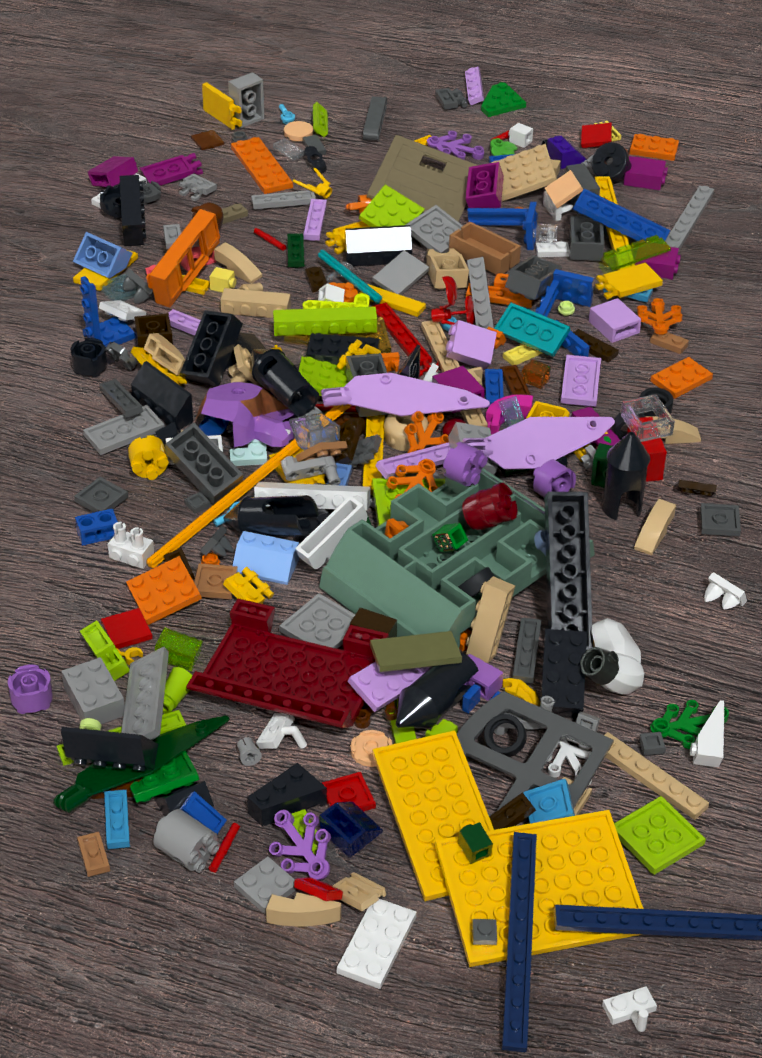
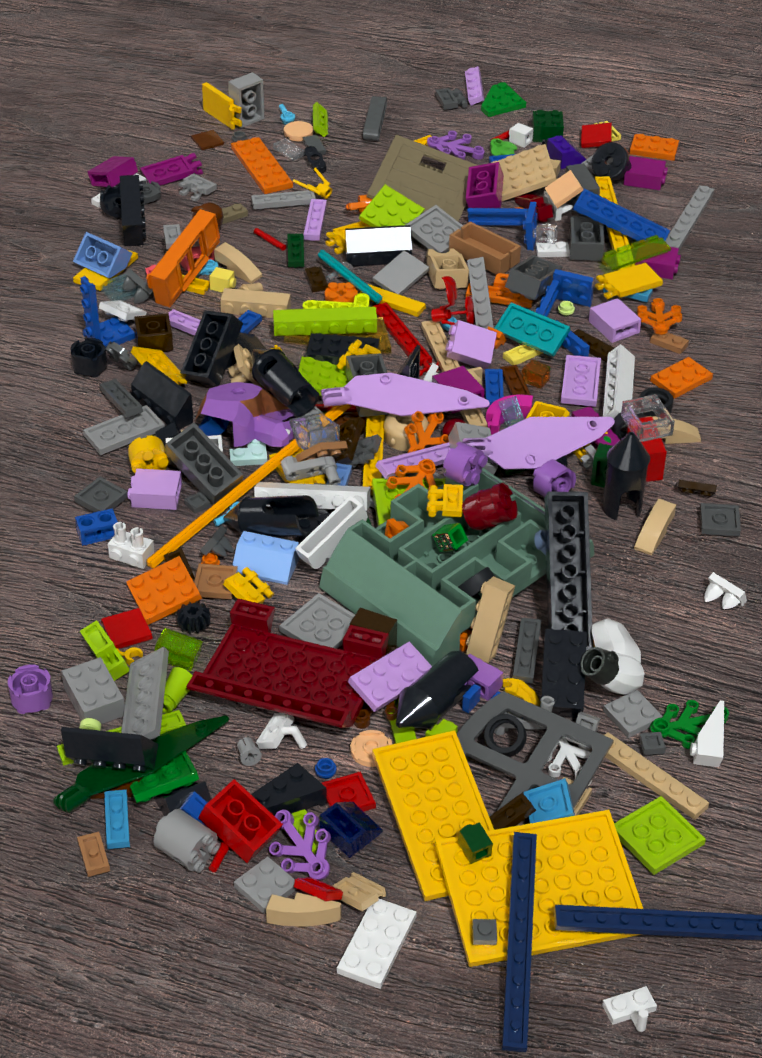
tan slope [144,333,185,375] -> none
white brick [318,283,345,302] -> none
olive tile [370,631,462,672] -> none
orange tile [381,352,400,373] -> none
none -> lavender brick [128,468,182,510]
none -> black gear [177,601,211,634]
none -> medium azure plate [196,260,218,277]
none -> red brick [198,779,283,863]
none -> blue plate [238,310,262,333]
none -> blue plate [315,758,337,778]
none -> yellow plate [427,484,463,517]
none -> dark red slope [515,193,553,222]
none -> dark green brick [532,110,564,142]
none -> white brick [603,344,635,429]
none -> light grey plate [603,690,663,738]

